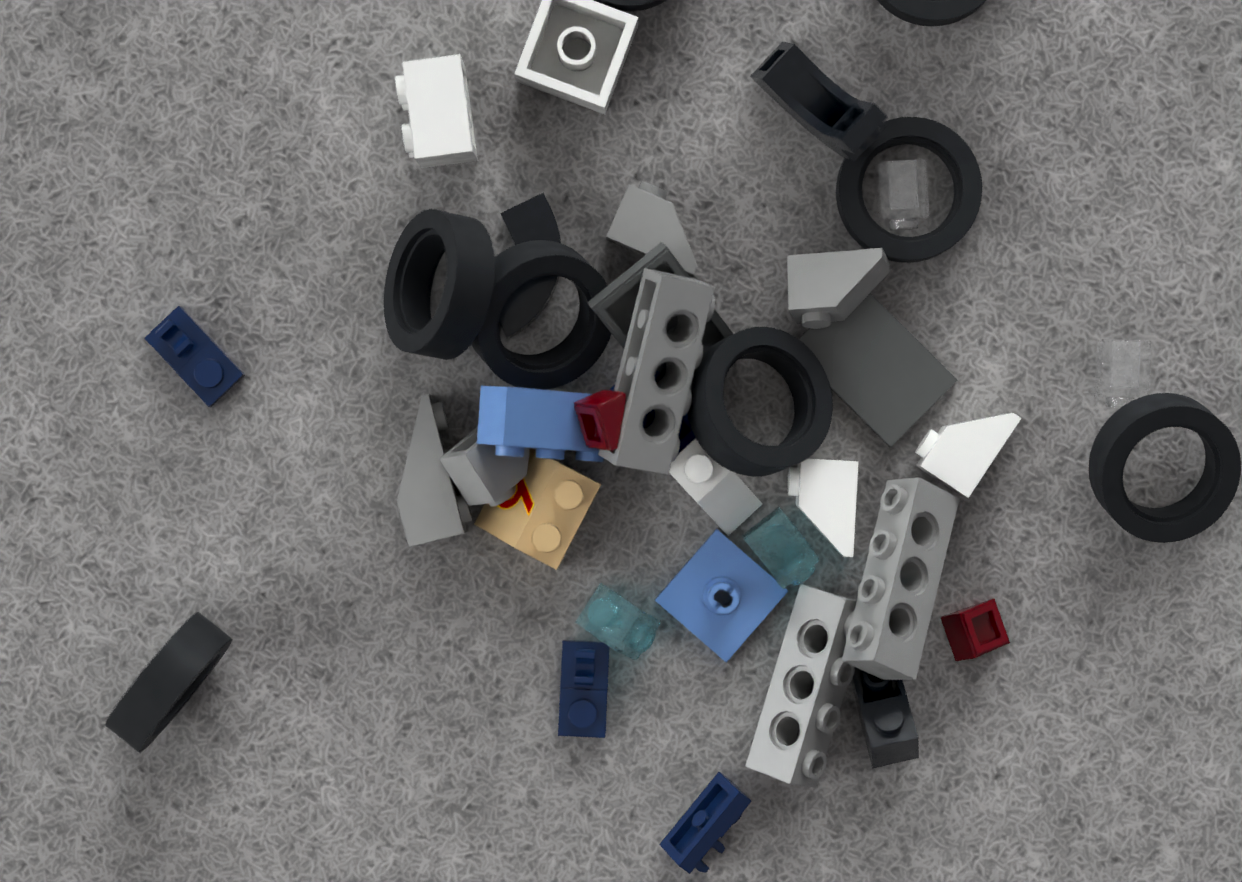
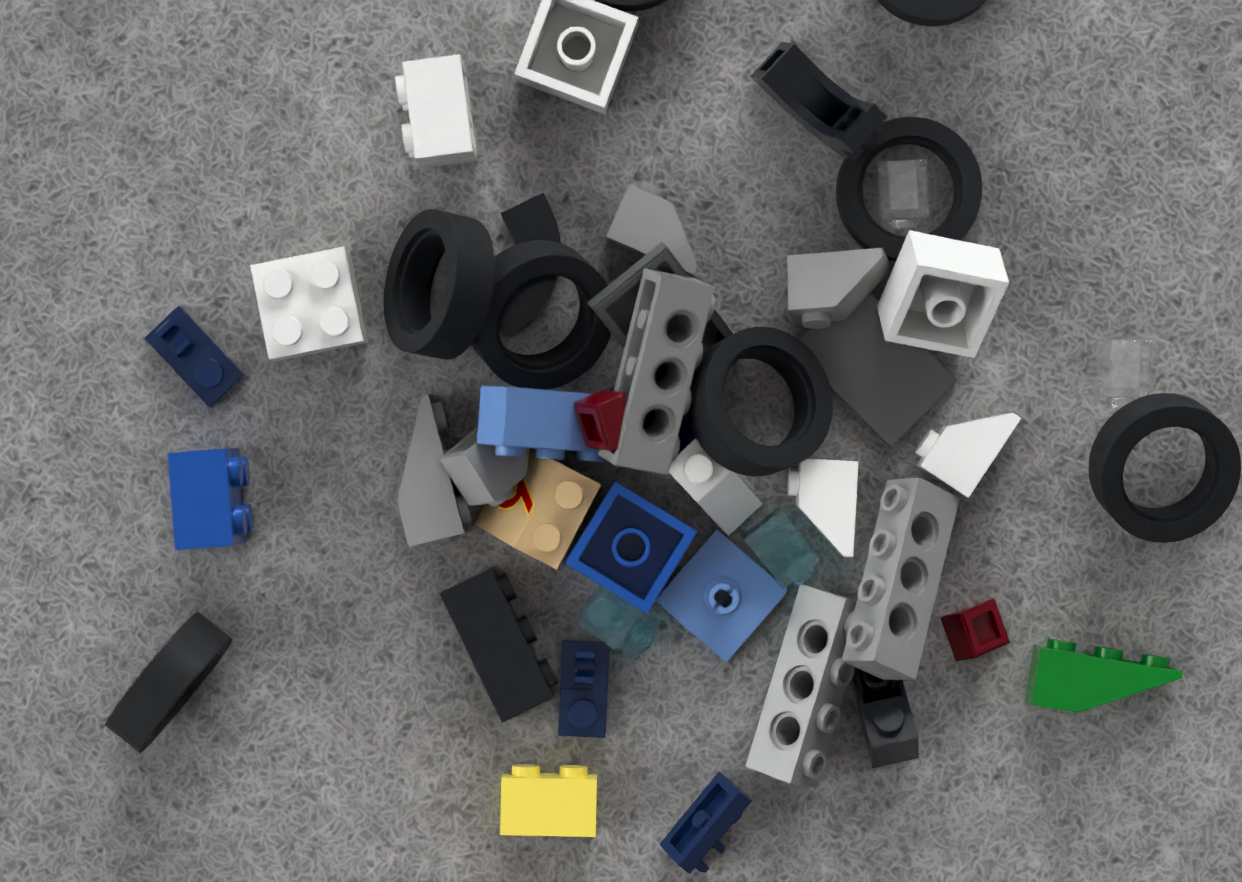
none -> blue brick [167,448,253,550]
none -> white brick [250,246,368,361]
none -> black brick [440,567,559,723]
none -> light yellow brick [500,764,597,837]
none -> blue brick [565,480,697,614]
none -> white brick [877,230,1009,358]
none -> green slope [1025,638,1183,713]

